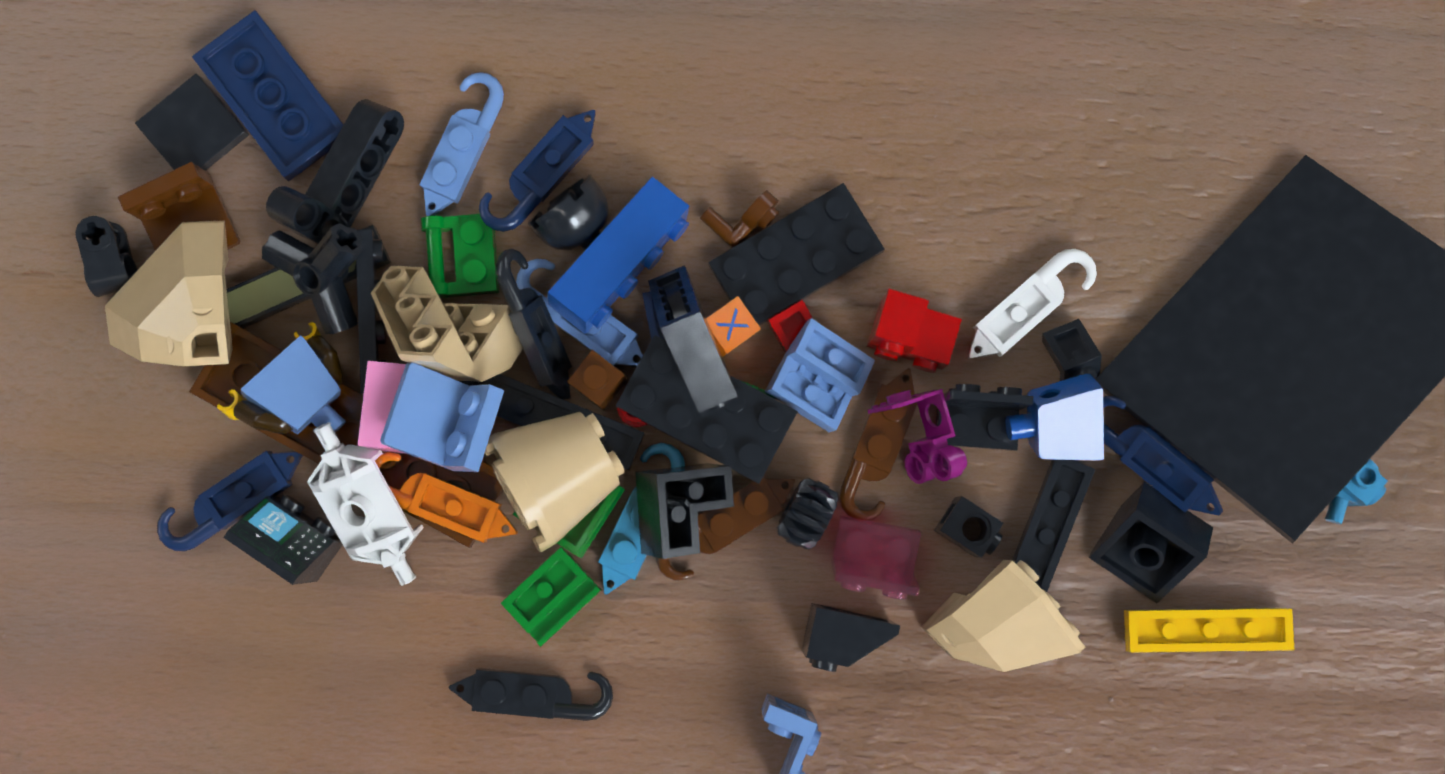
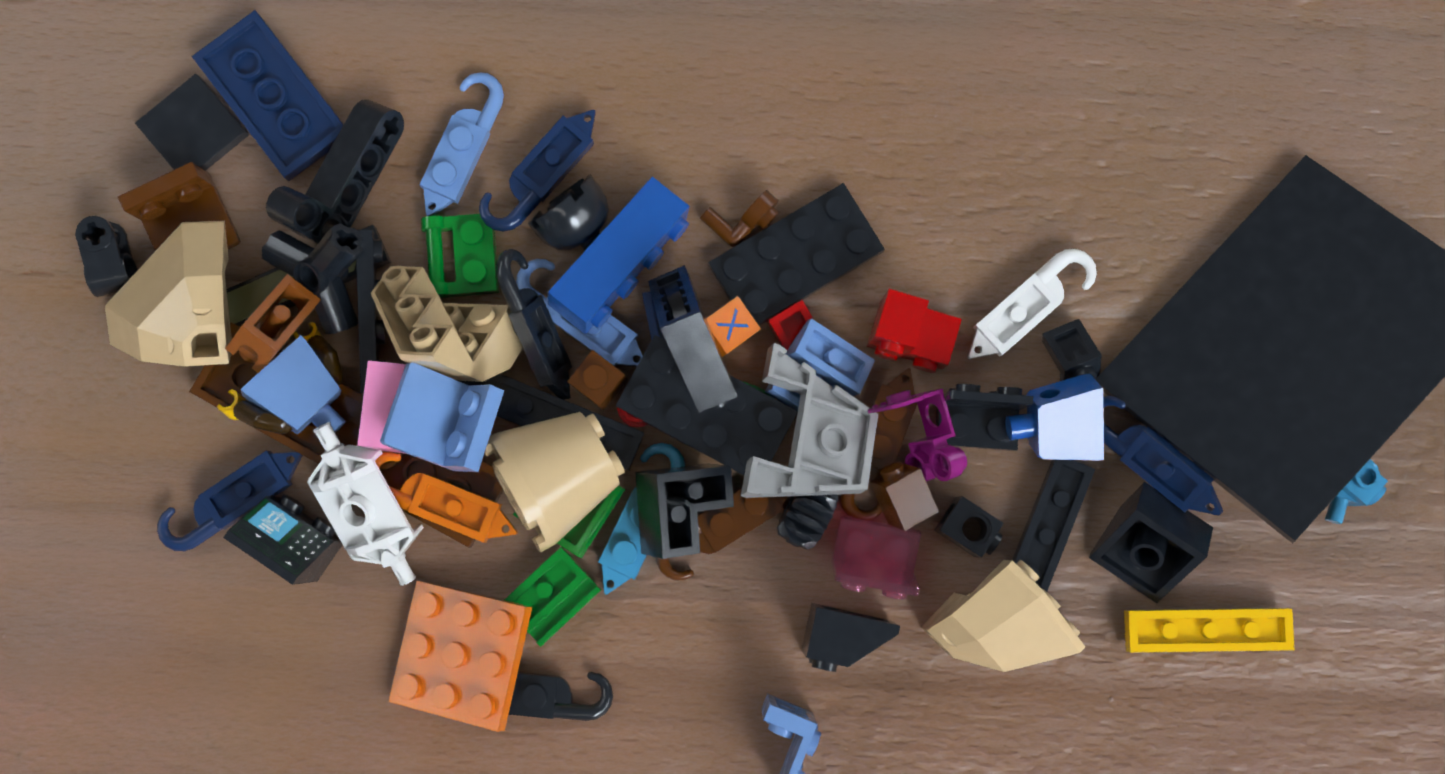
none -> dark orange brick [225,274,321,373]
none -> orange plate [388,581,532,732]
none -> light grey wing [741,343,878,498]
none -> brick [870,462,939,531]

